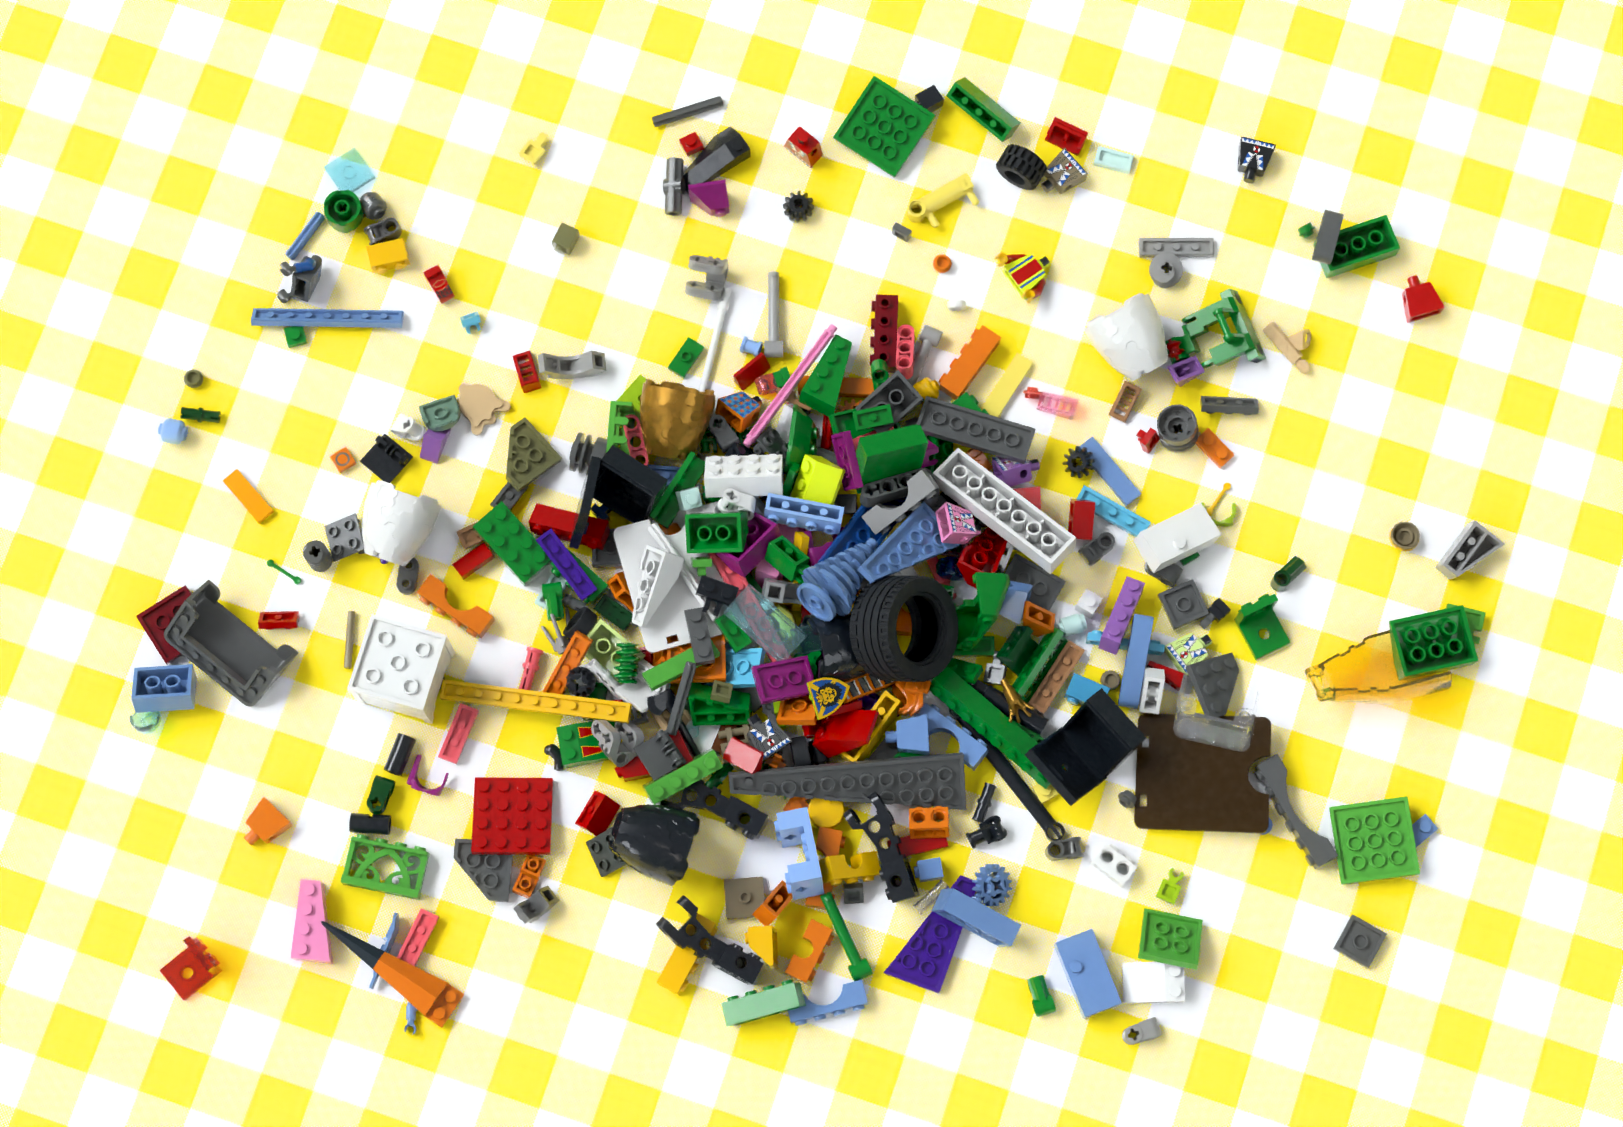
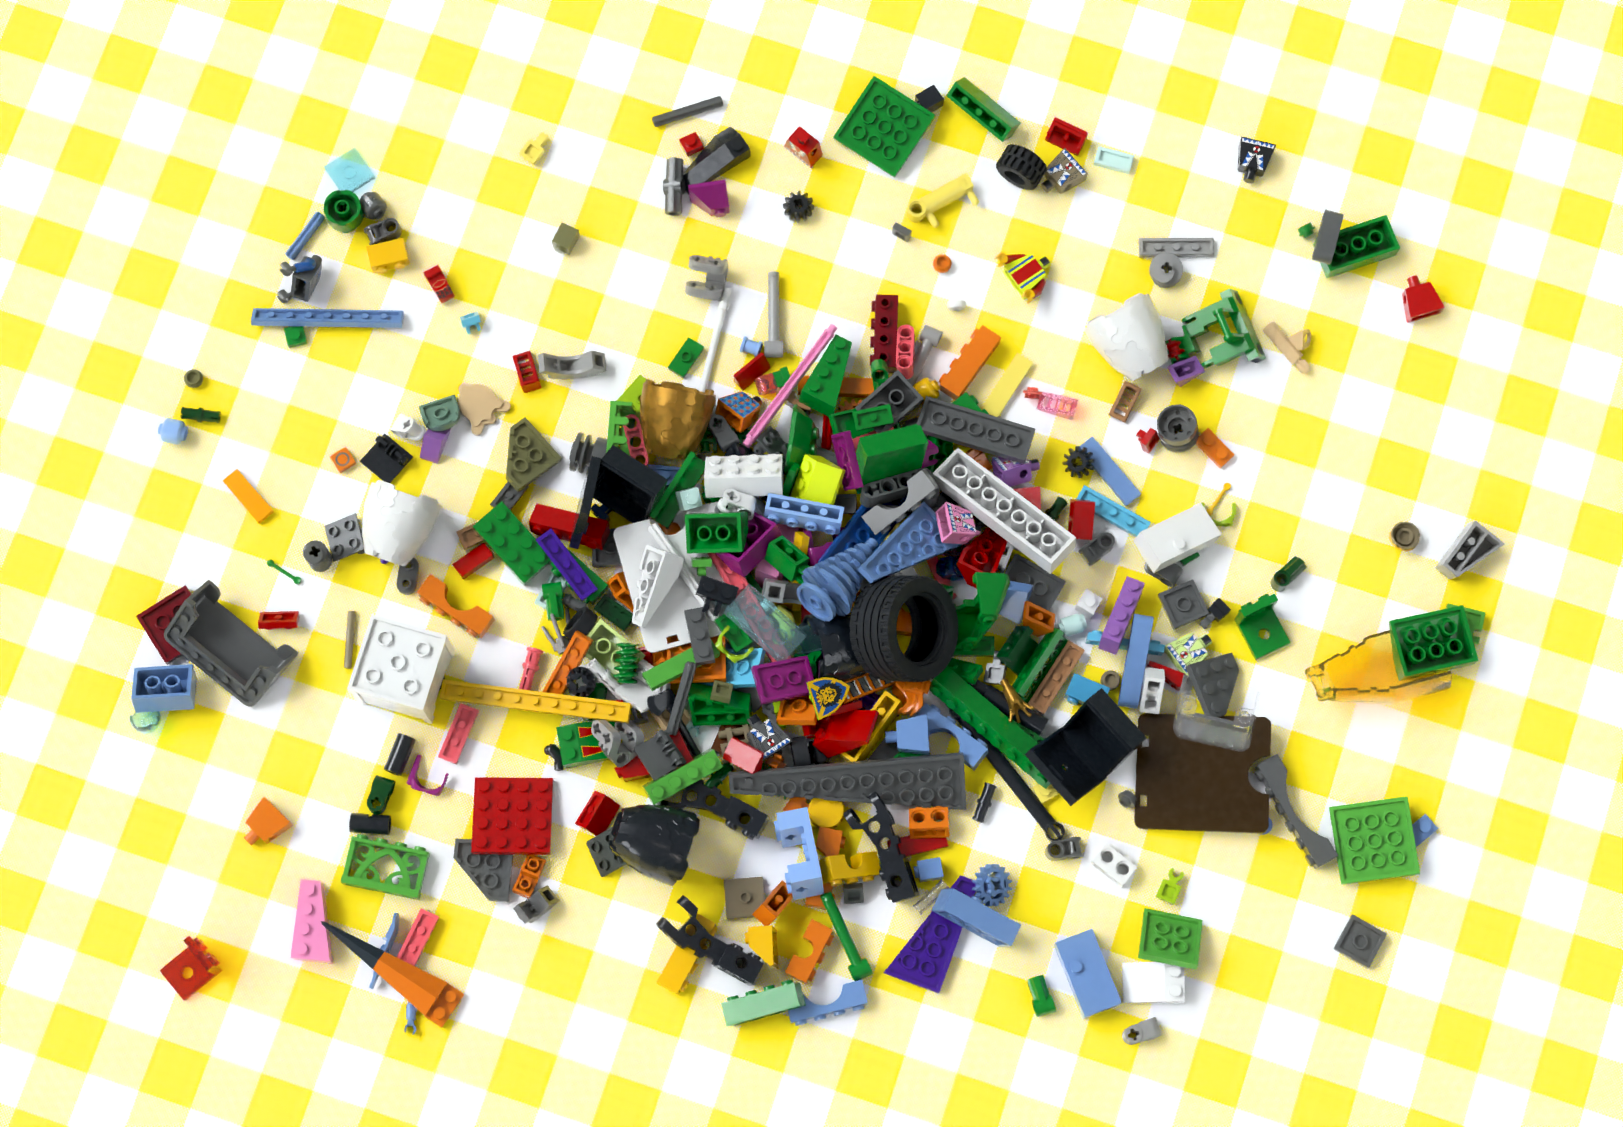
black connector [965,815,1008,849] -> none
dark grey plate [1200,396,1259,415] -> none
none -> lime cap [715,625,754,664]
none -> dark green pin [1045,496,1068,521]

